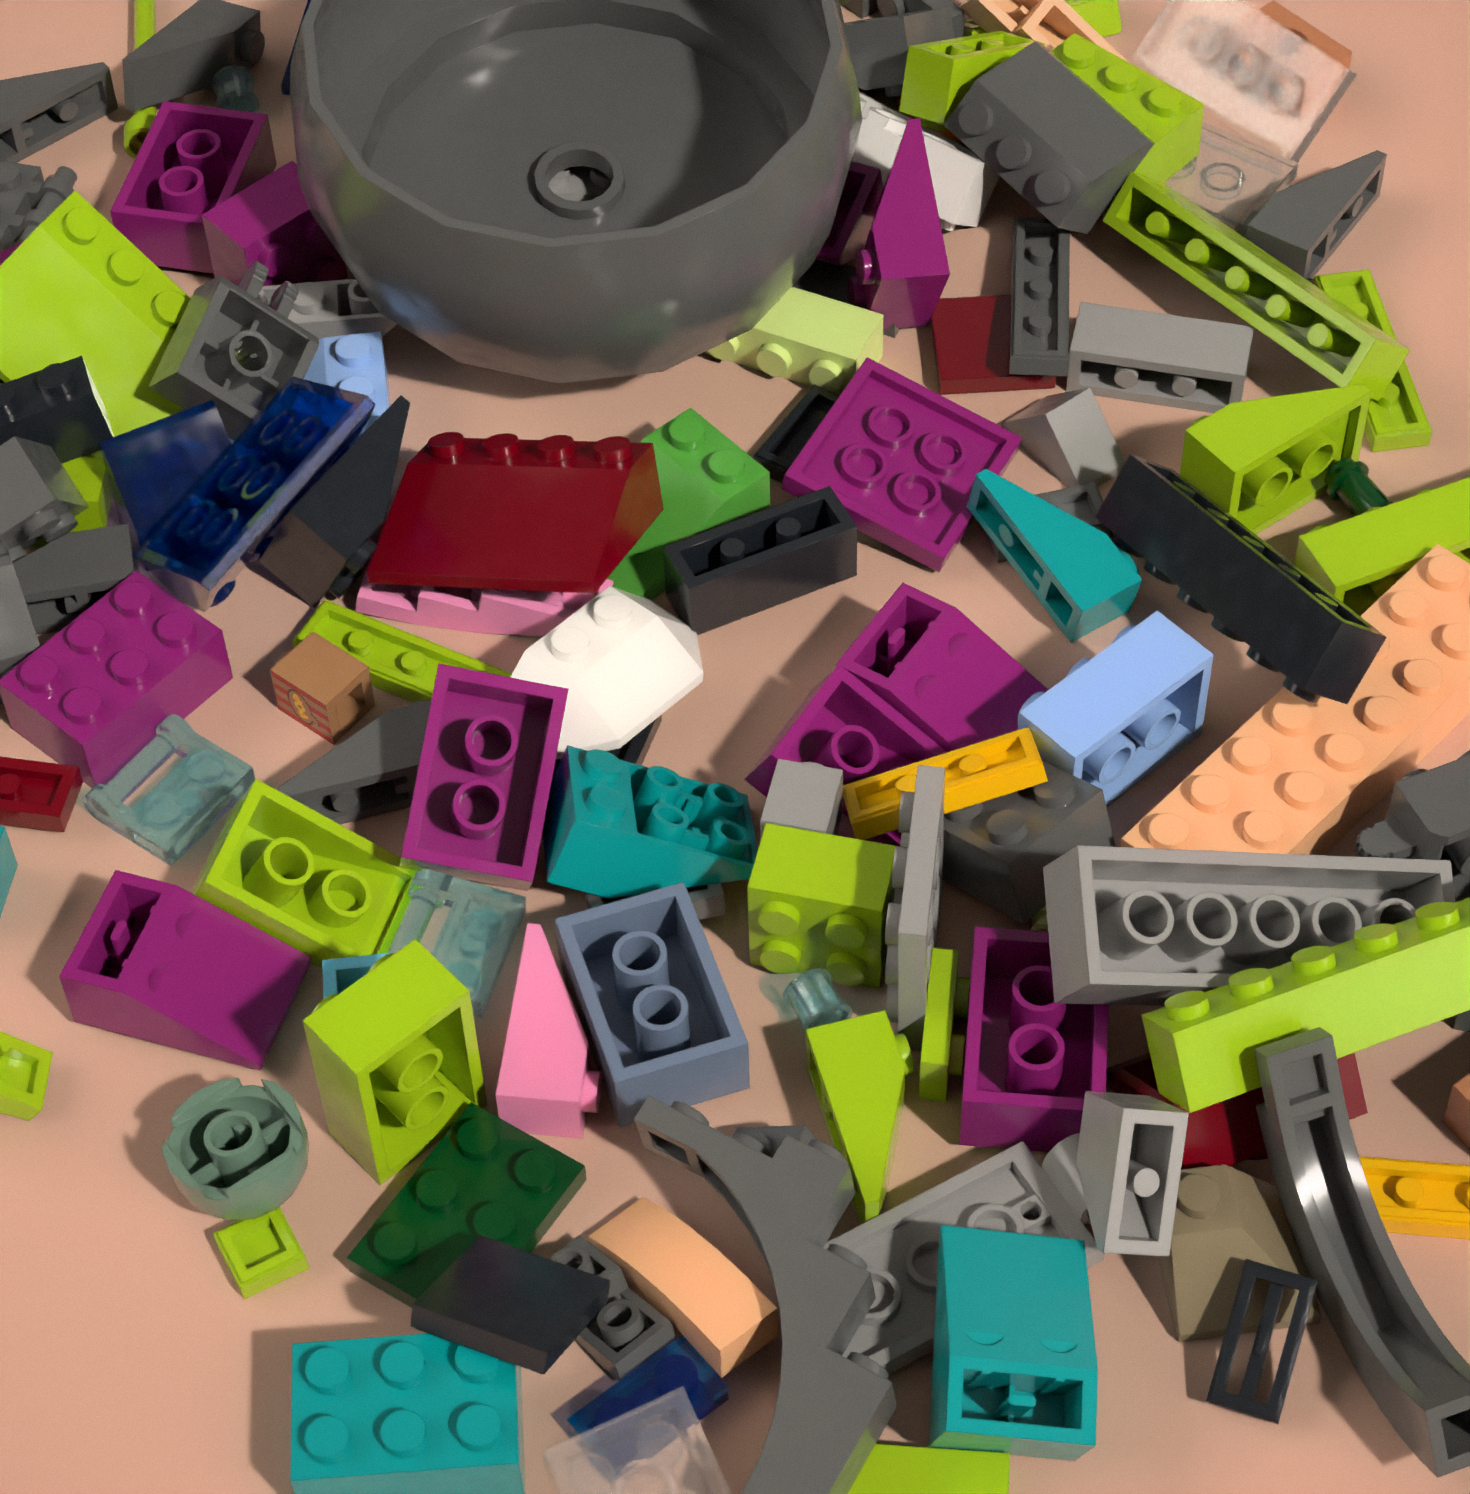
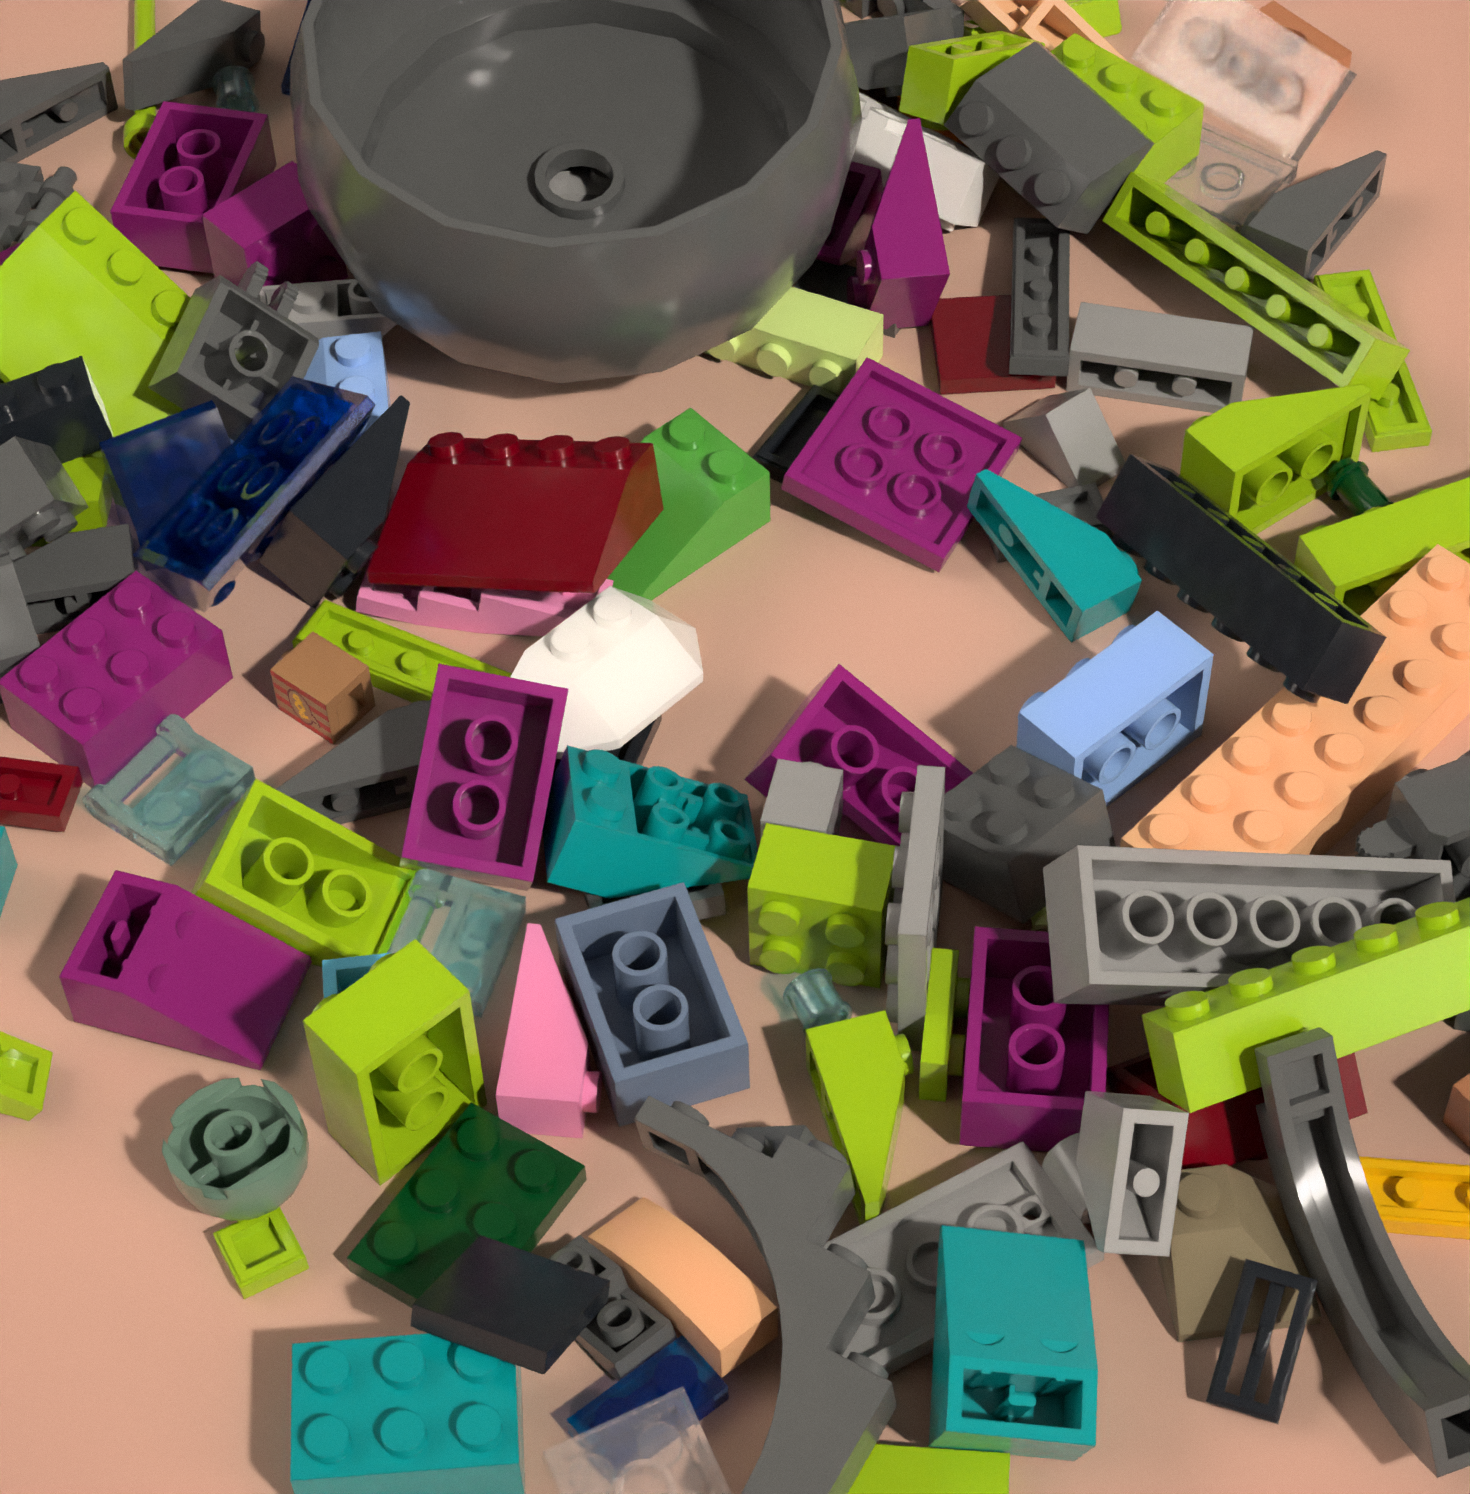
black brick [663,486,857,635] -> none
magenta slope [836,582,1049,752] -> none
yellow tile [843,727,1048,840] -> none

